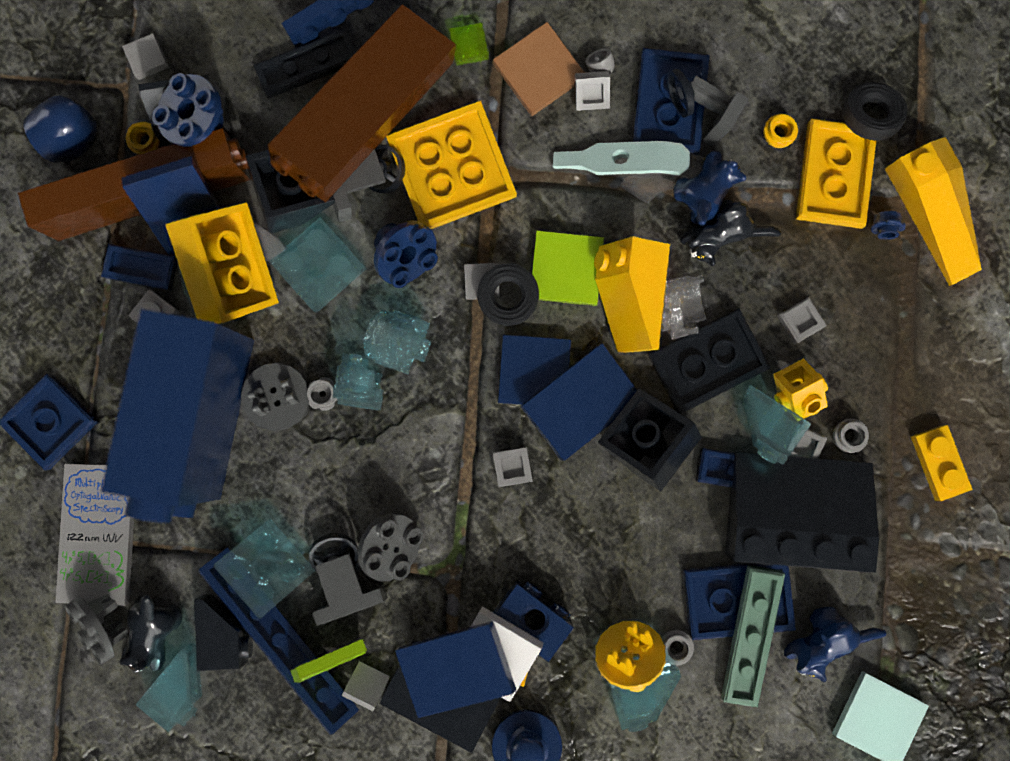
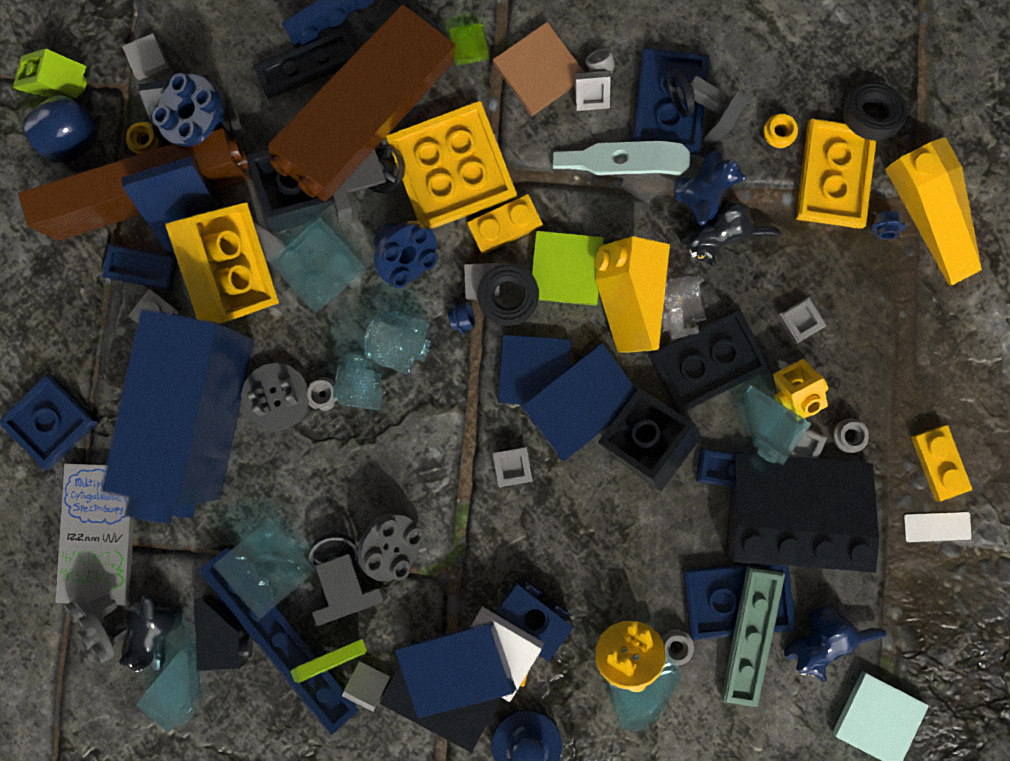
none -> lime slope [13,48,87,99]
none -> dark blue plate [448,301,476,334]
none -> yellow plate [467,194,543,255]
none -> white sticker [904,512,972,542]

